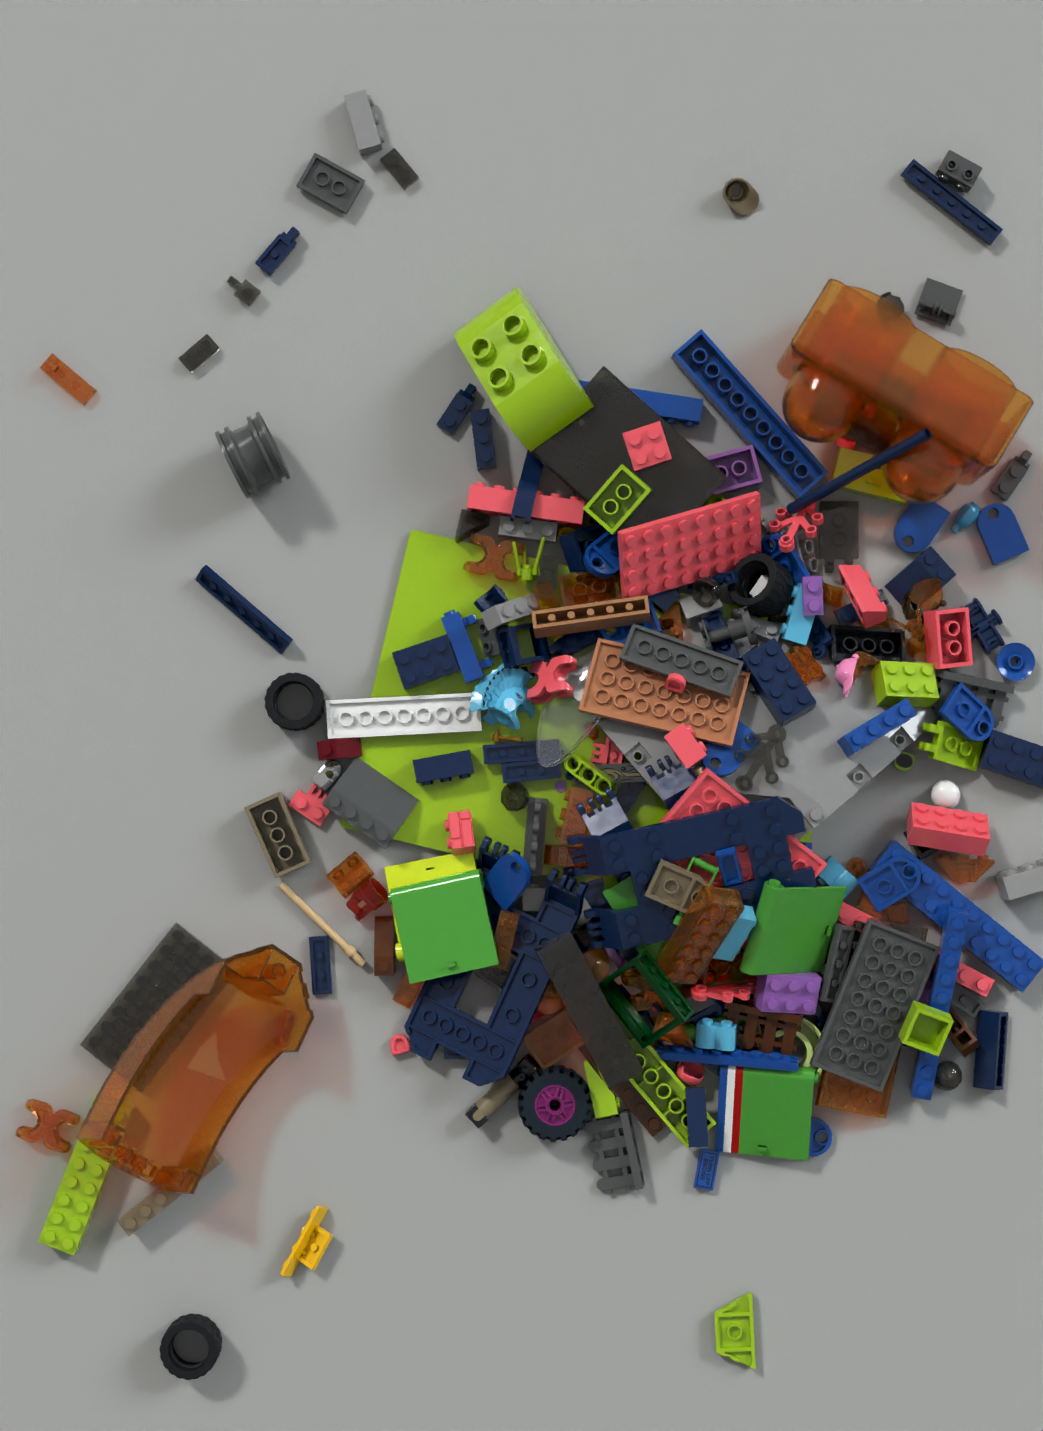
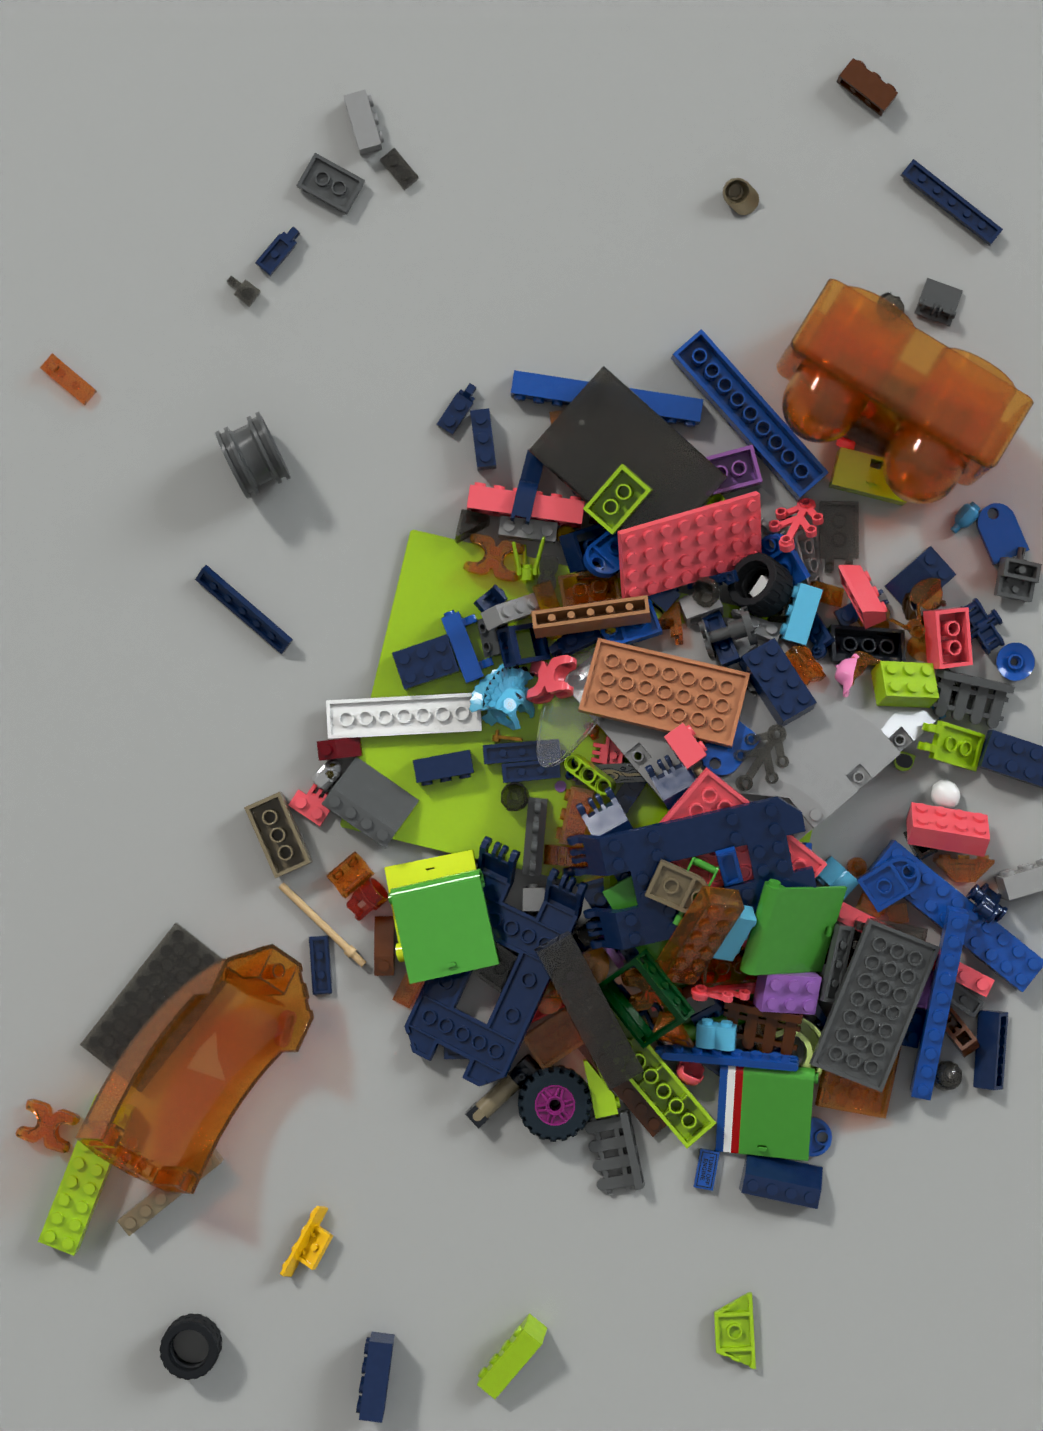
clear smoke plate [178,334,220,374] -> none
black tyre [265,672,325,731] -> none
coral tile [390,1034,411,1056] -> none
coral brick [444,810,476,855] -> none
lime brick [454,287,594,452] -> none
blue tile [484,853,531,912] -> none
clear orange hinge [489,910,520,971] -> none
dark grey plate [619,623,744,699] -> none
coral brick [622,421,672,472] -> none
coral tile [664,673,686,694] -> none
dark blue tile [685,1087,708,1148] -> none
dark blue piece [787,428,932,514] -> none
medium lavender plate [801,576,824,616] -> none
blue brick [837,698,917,758] -> none
blue tile [893,491,951,553] -> none
lime piece [898,1000,954,1057] -> none
dark grey brick [935,150,983,193] -> none
blue tile [938,682,994,742] -> none
dark grey hinge [990,450,1032,501] -> none
none -> dark blue brick [356,1331,395,1423]
none -> lime wedge [477,1313,547,1399]
none -> dark blue slope [739,1154,823,1209]
none -> reddish brown brick [836,58,898,116]
none -> dark blue axle [966,883,1008,923]
none -> dark grey plate [994,547,1042,602]

